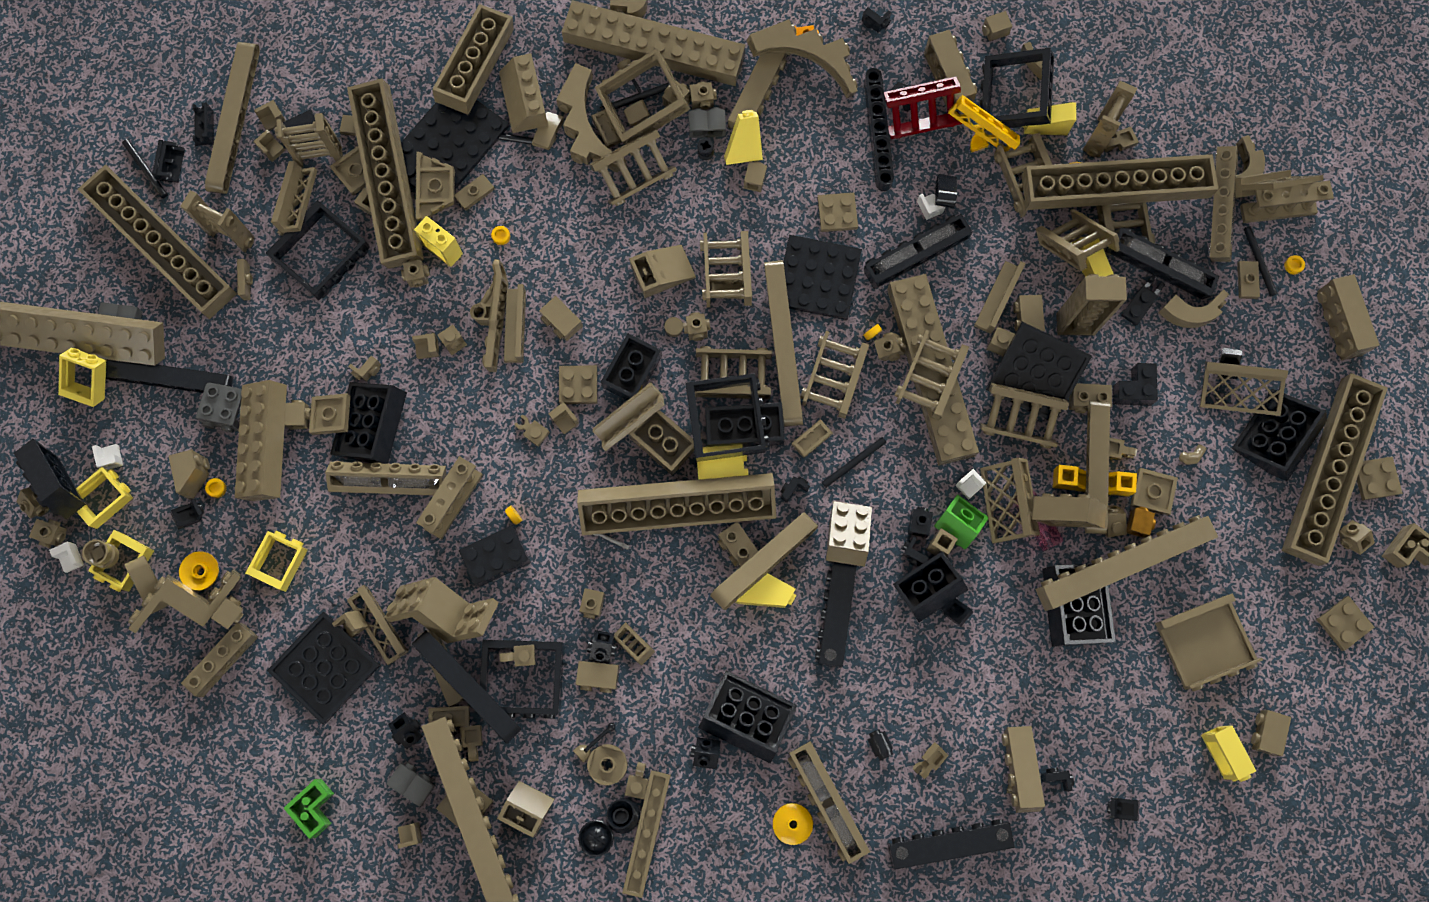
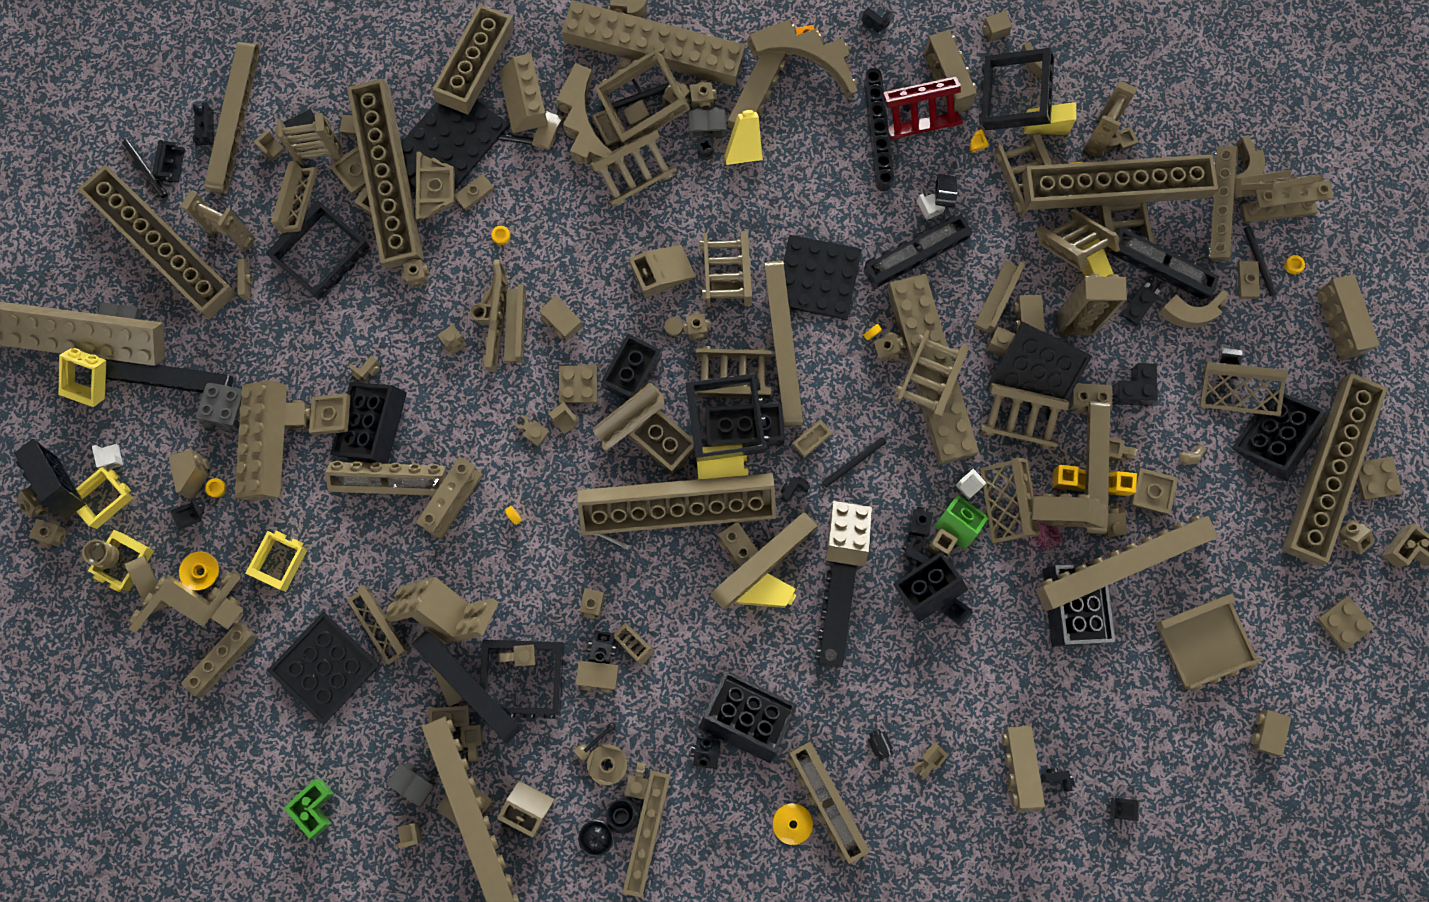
white panel [49,542,84,573] -> none
dark tan panel [254,100,286,131] -> none
dark tan panel [332,610,368,637] -> none
black brick [388,712,423,749] -> none
dark tan panel [412,333,440,359] -> none
light yellow window [414,216,463,267] -> none
black brick [459,525,531,588] -> none
dark tan brick [743,161,767,192] -> none
dark tan fence [800,331,869,419] -> none
dark tan plate [817,192,858,232] -> none
black piece [887,819,1015,870] -> none
yellow fence [948,95,1020,152] -> none
pearl gold brick [1127,507,1156,538] -> none
light yellow window [1201,726,1256,782] -> none

